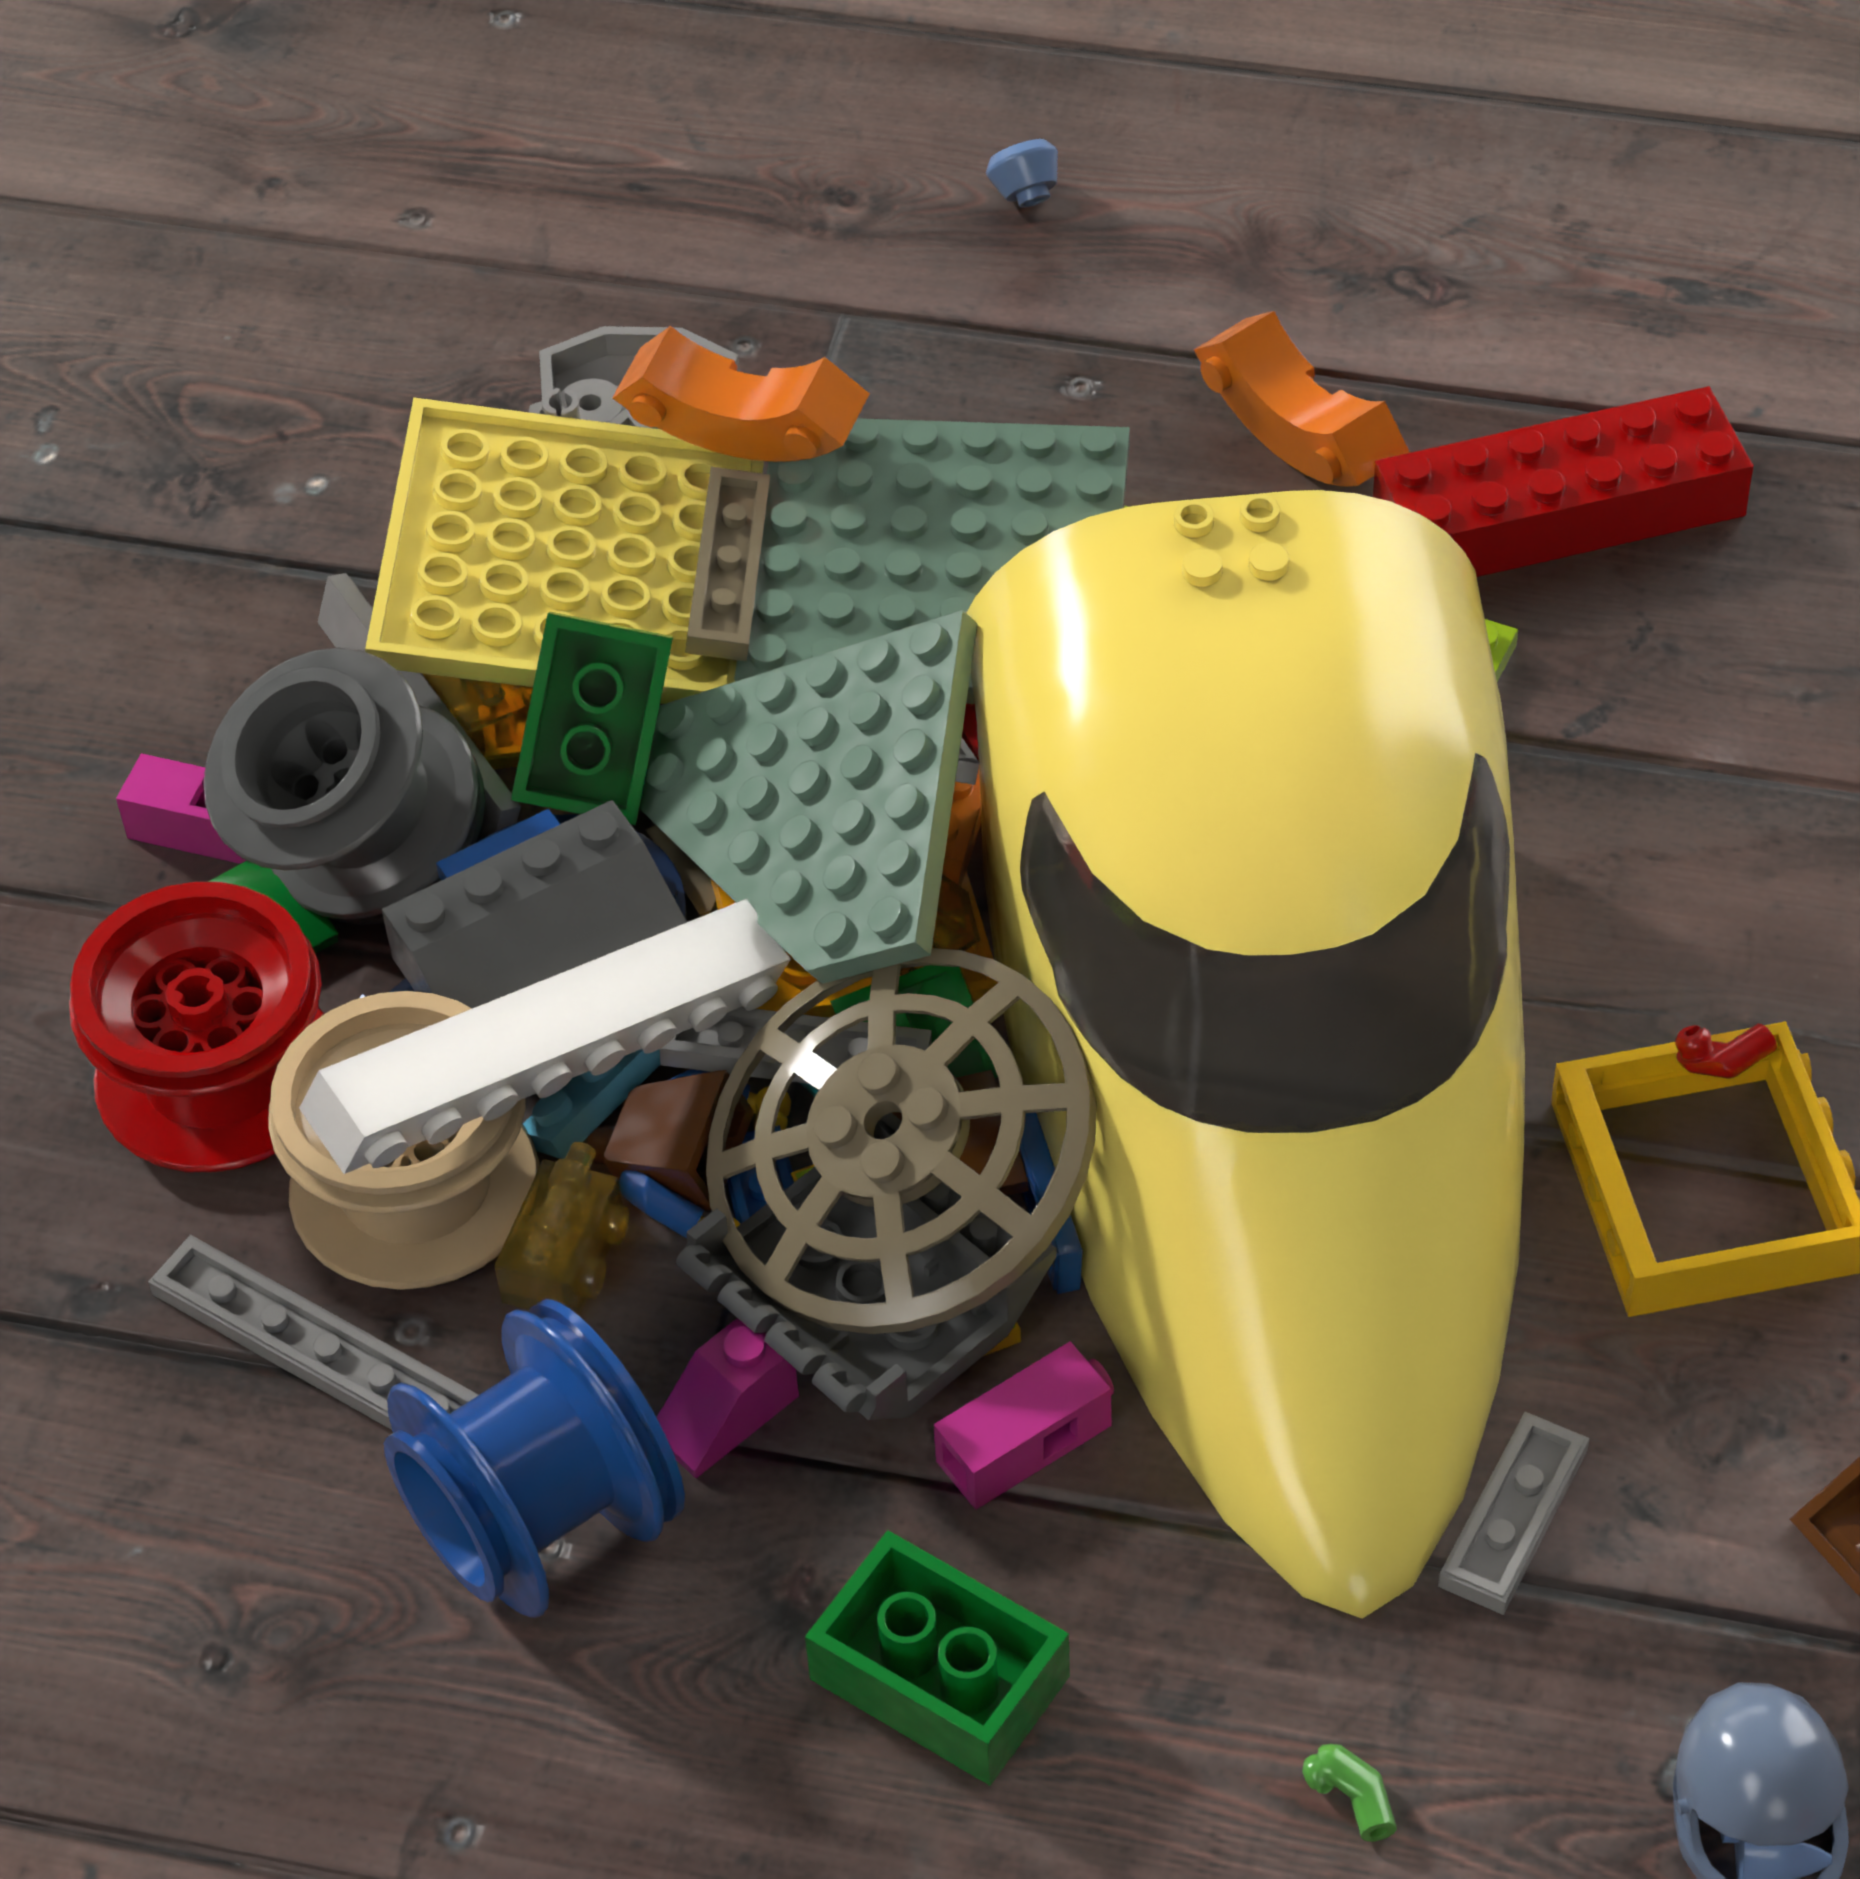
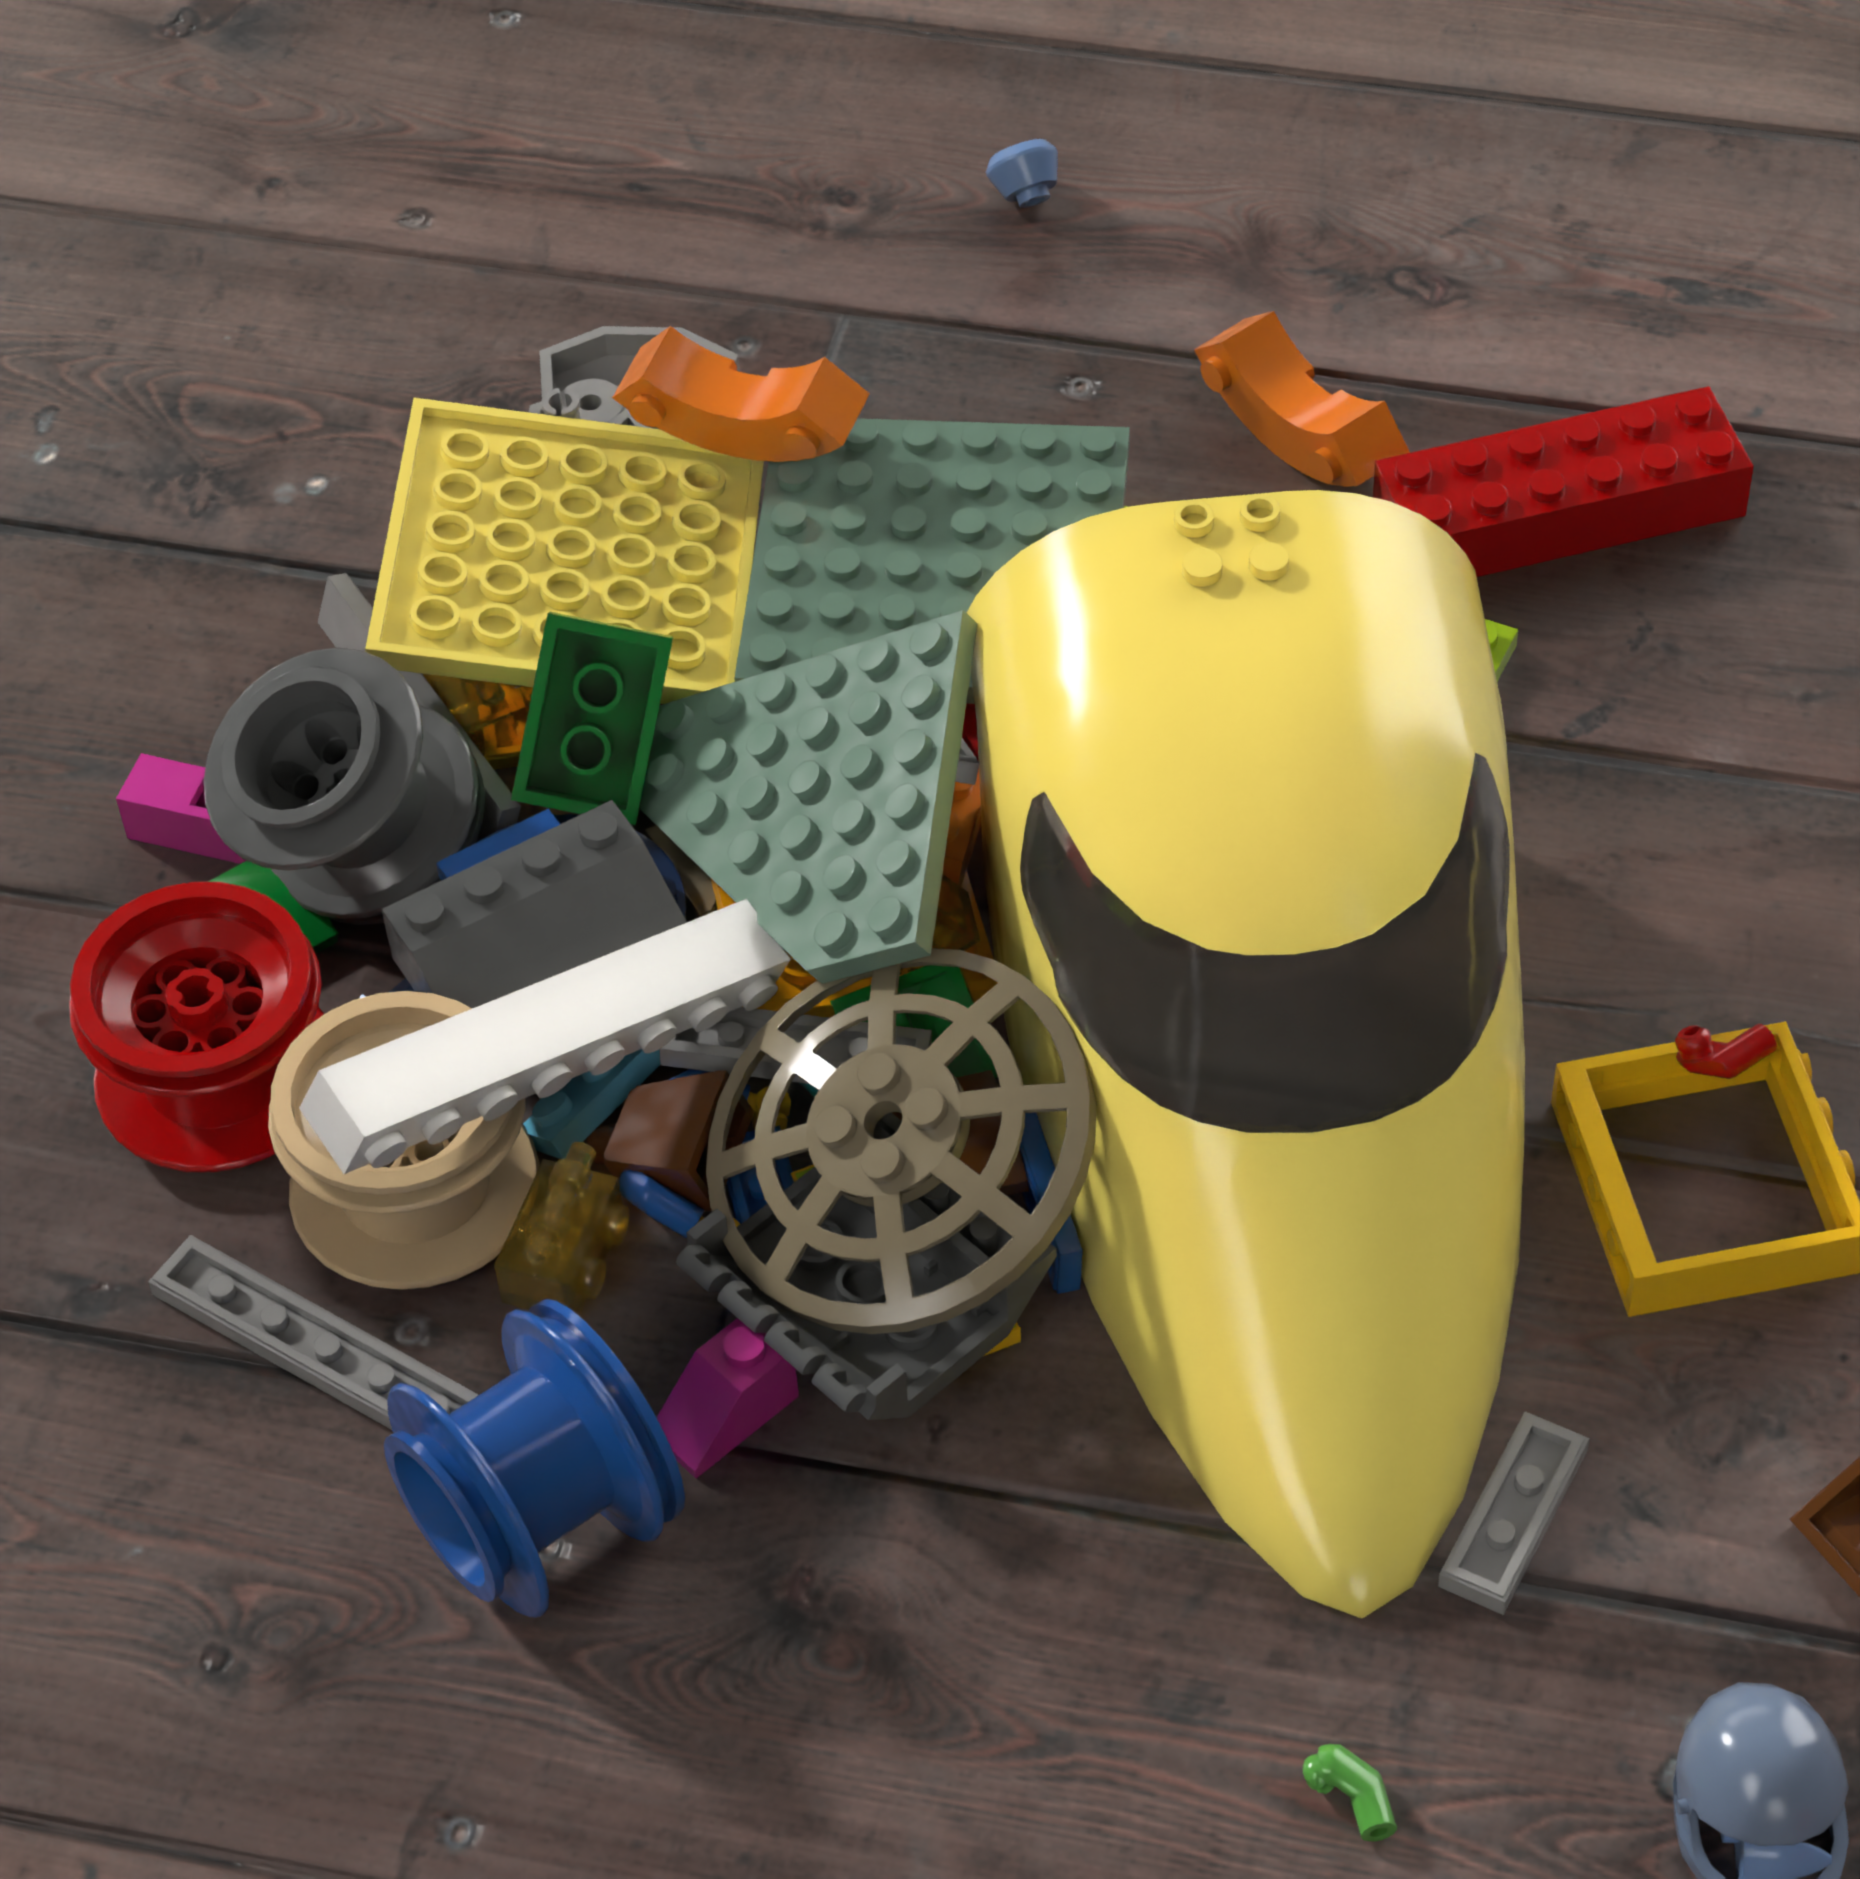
dark tan plate [685,467,770,661] -> none
green brick [805,1530,1070,1786] -> none
dark pink brick [933,1341,1114,1510] -> none

